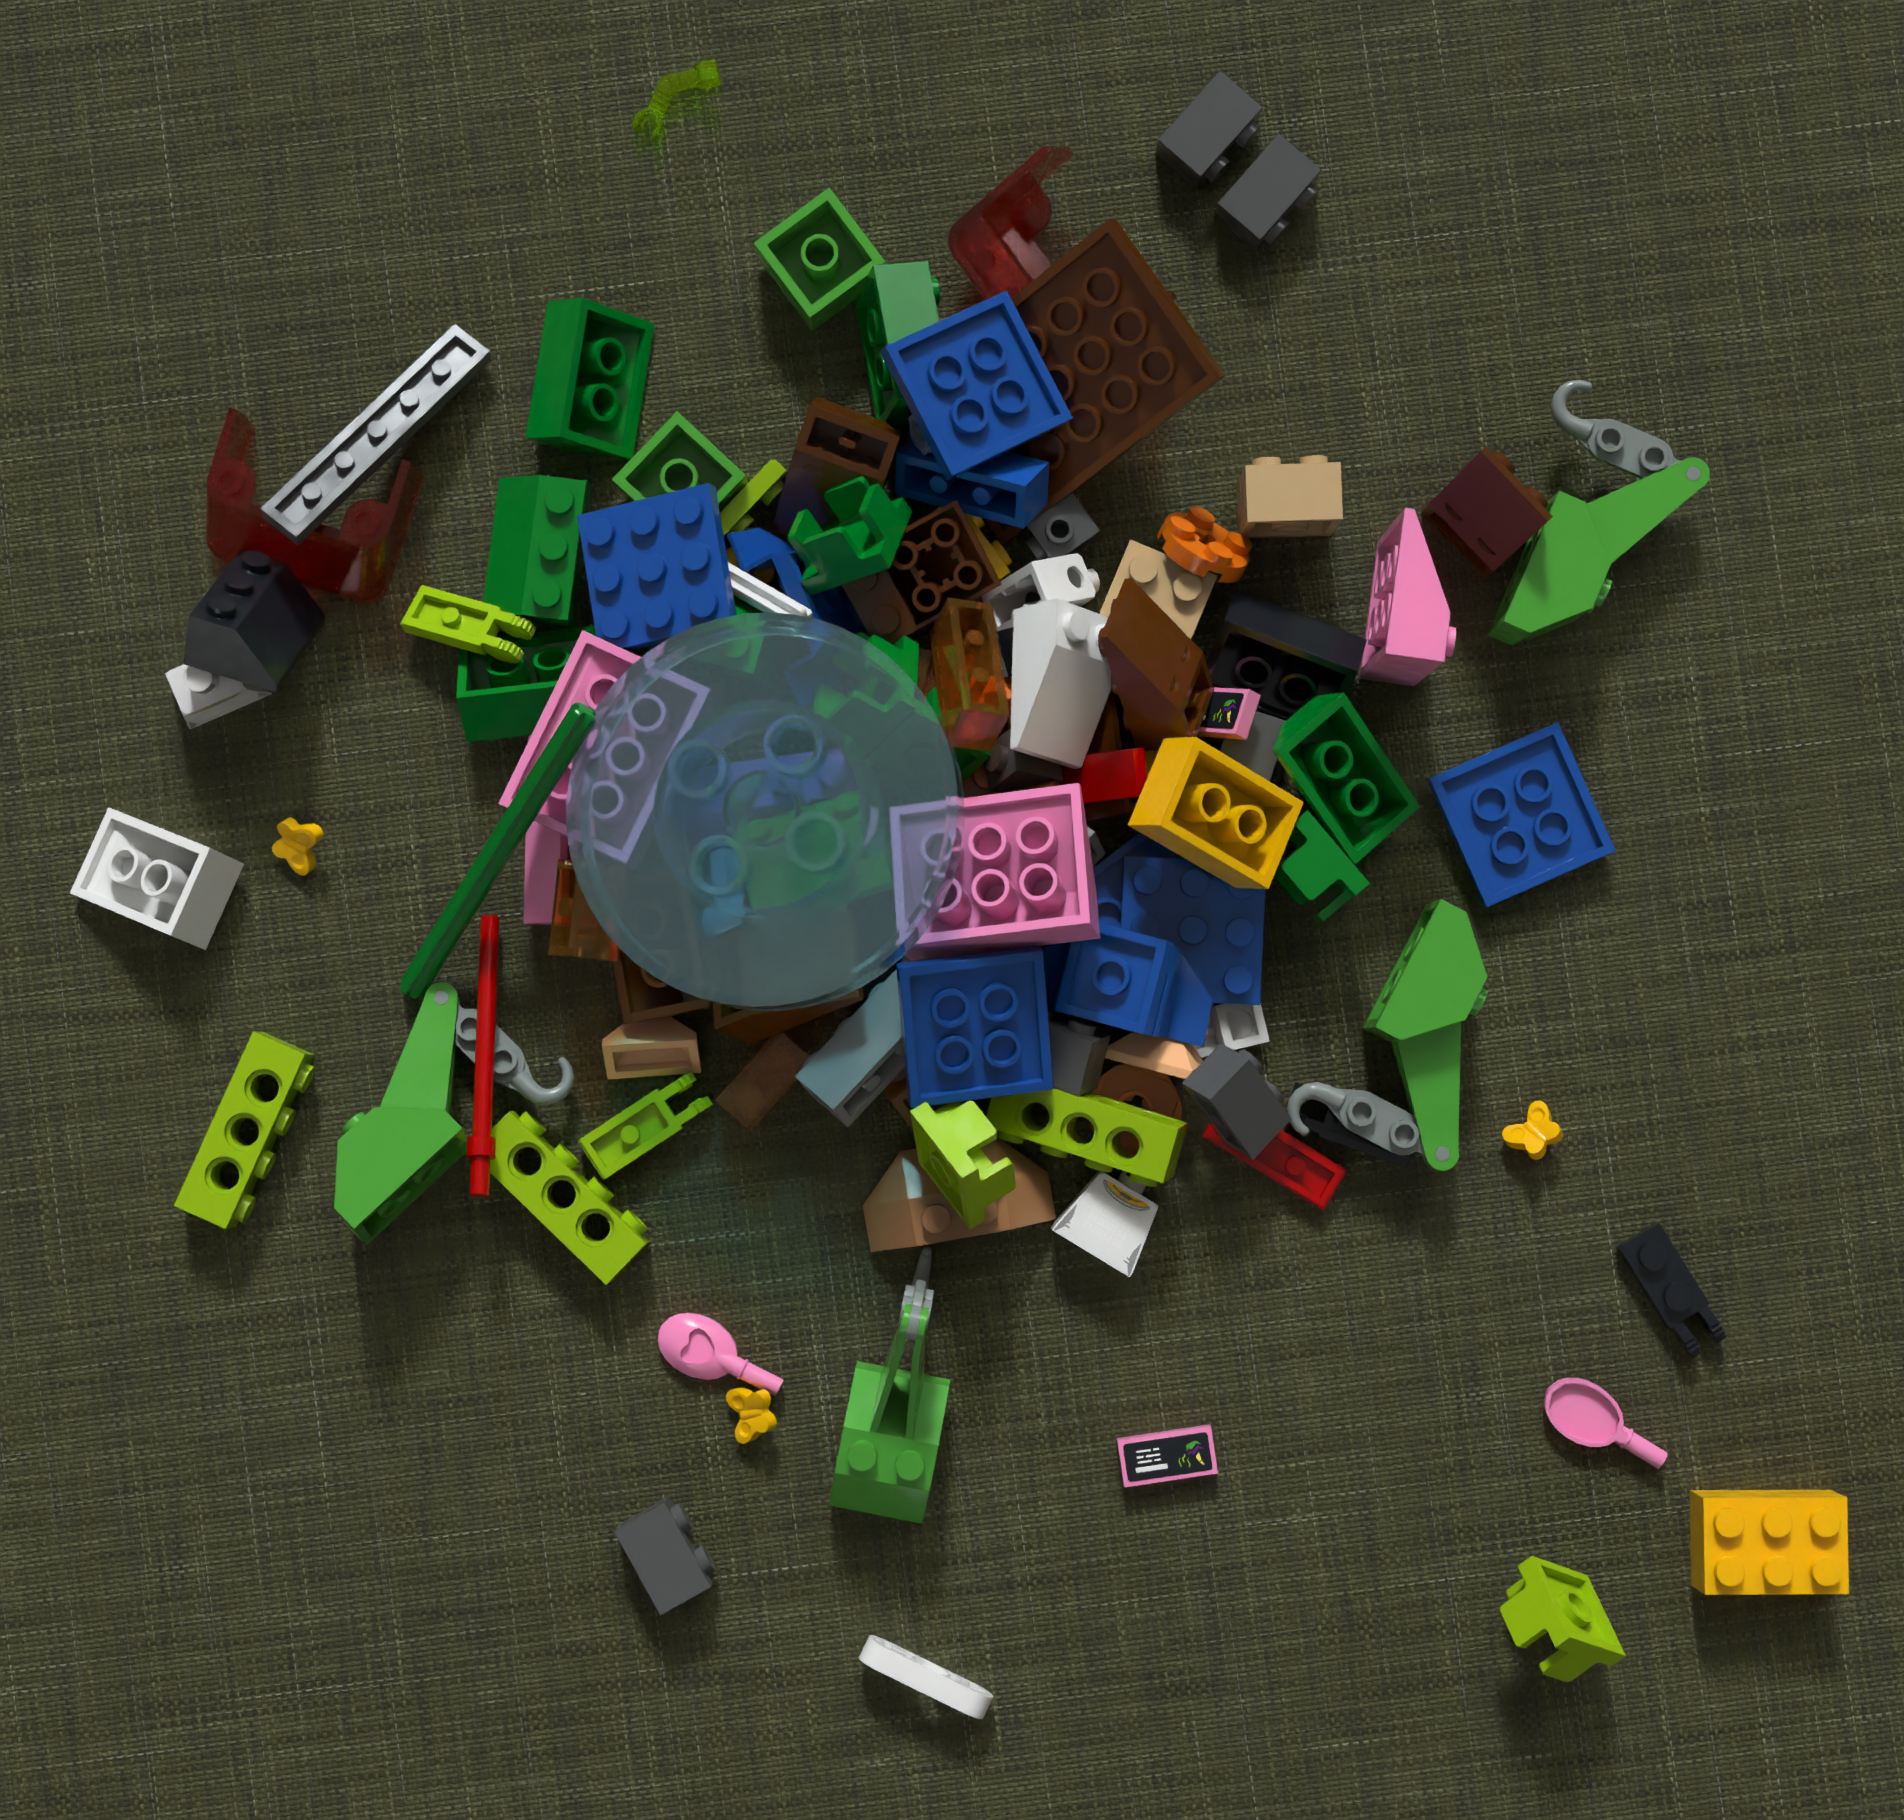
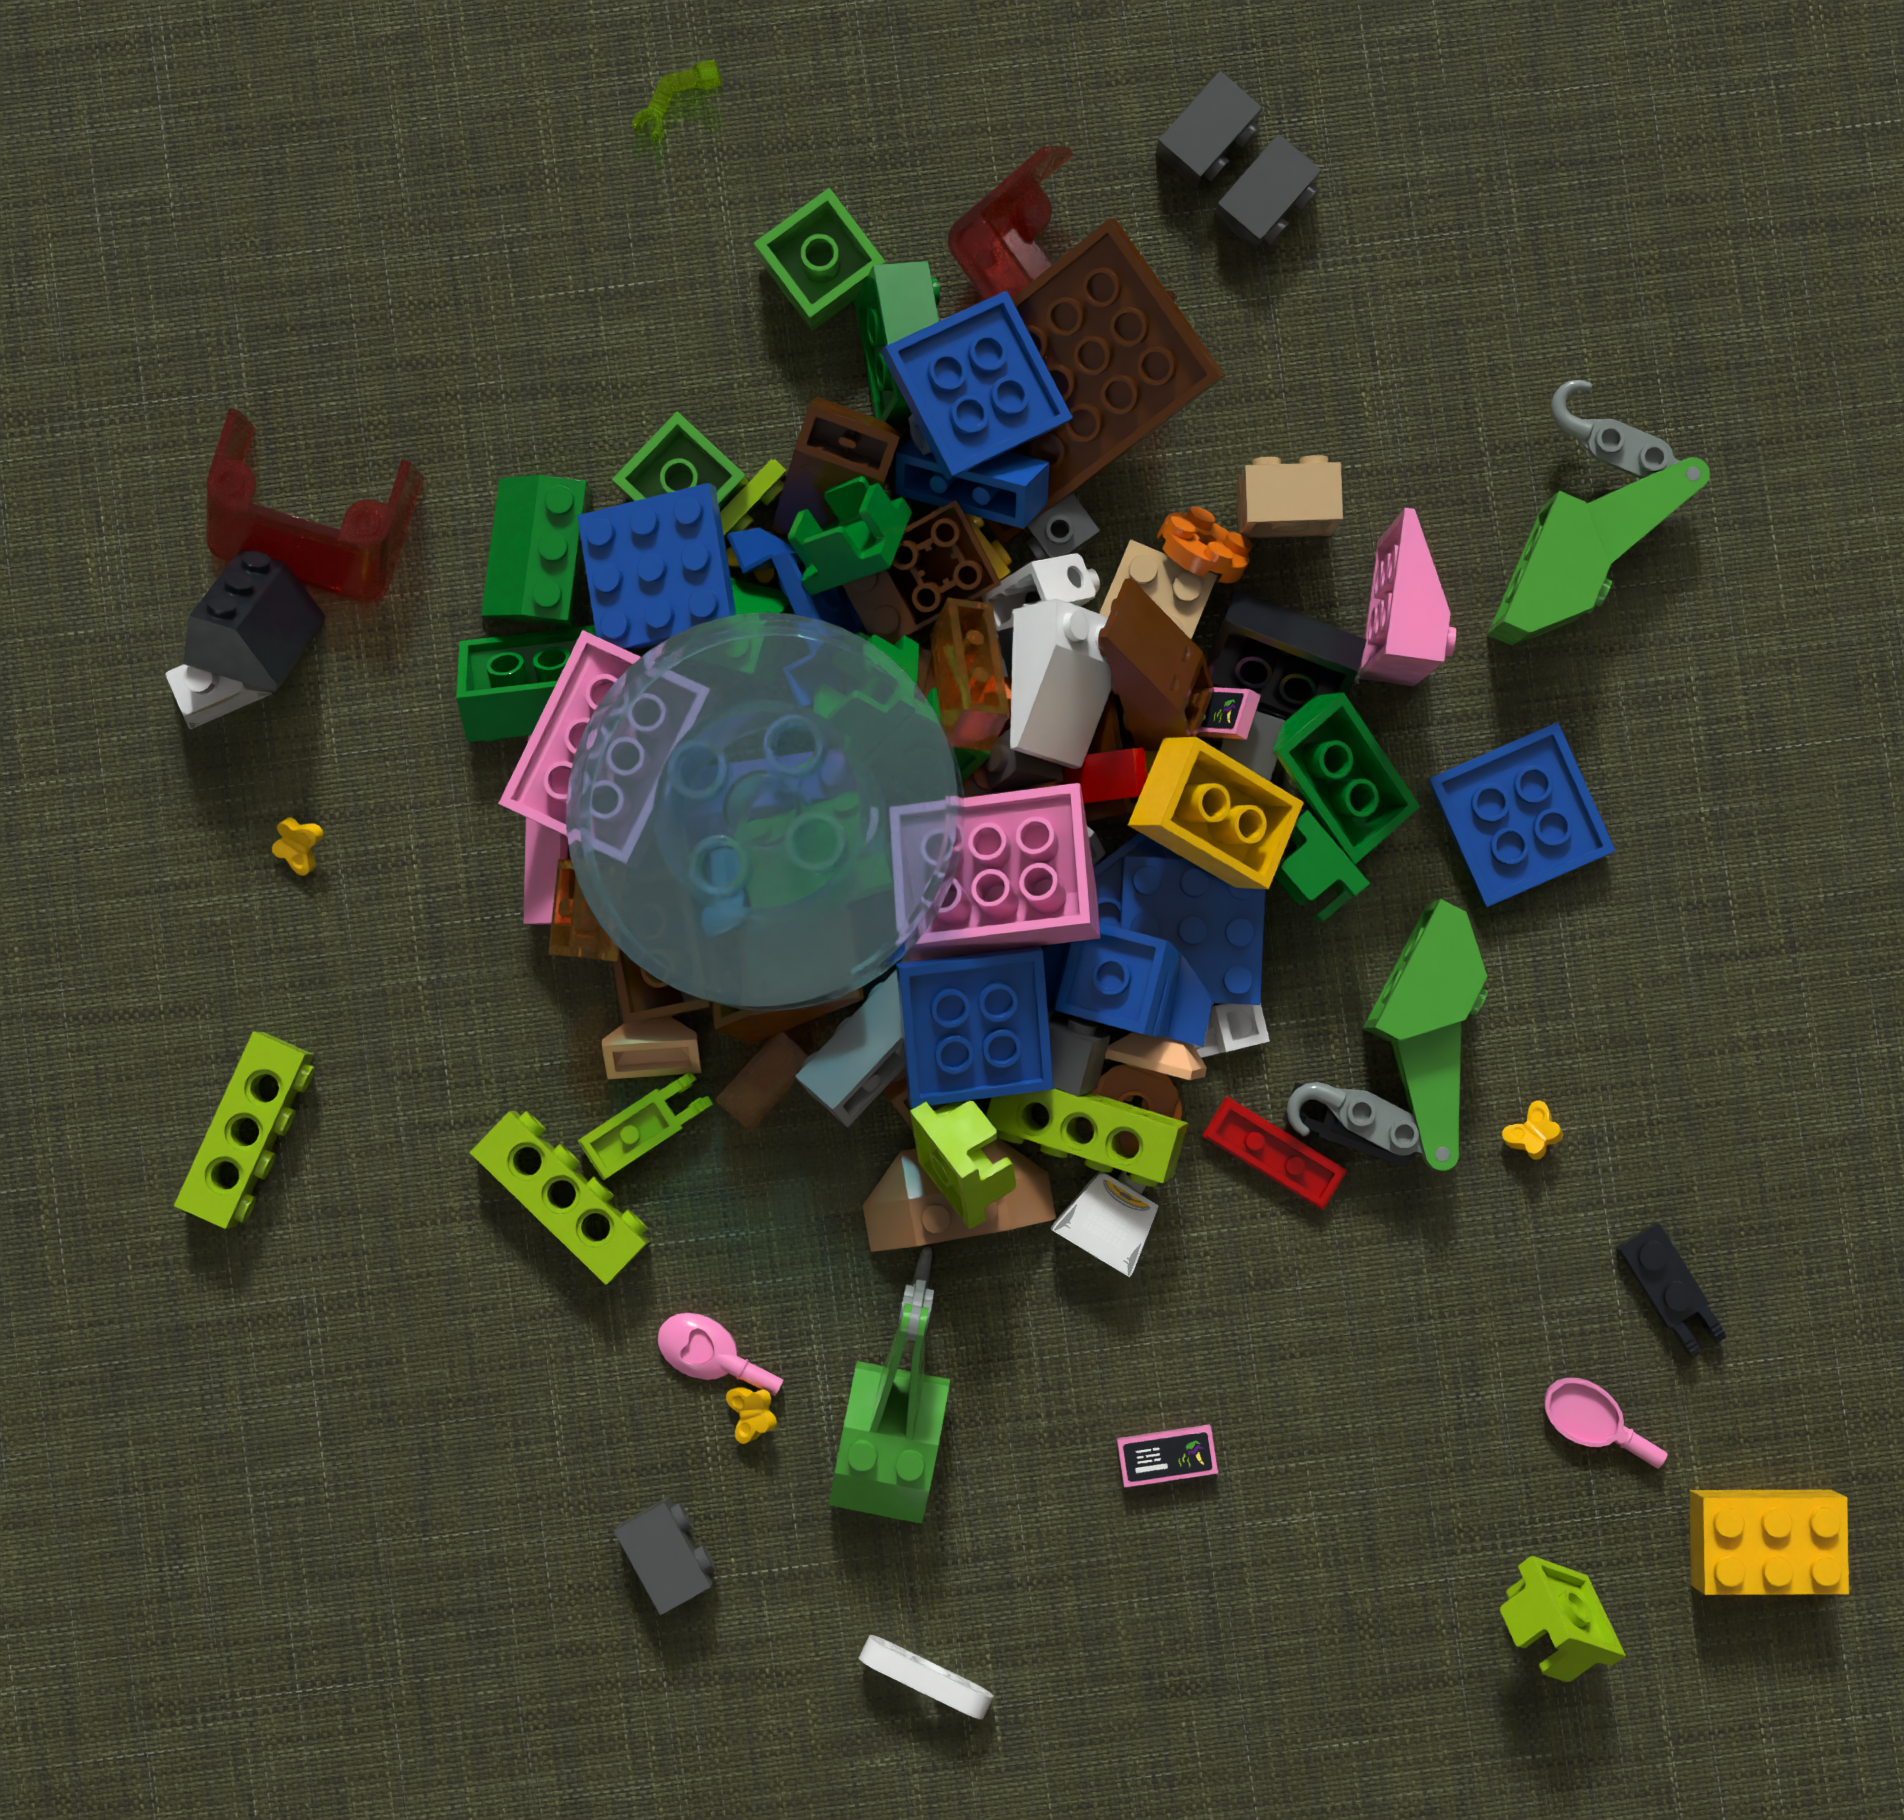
white slope [70,807,244,950] -> none
plate [260,324,491,546] -> none
bright green slope [334,982,574,1246] -> none
lime hinge [400,585,537,664] -> none
green axle [400,702,596,999] -> none
red bar [466,915,500,1197] -> none
green slope [525,297,655,460] -> none
white axle [728,562,813,632] -> none
dark grey brick [1182,1043,1292,1160] -> none
reddish brown slope [1422,447,1553,579] -> none

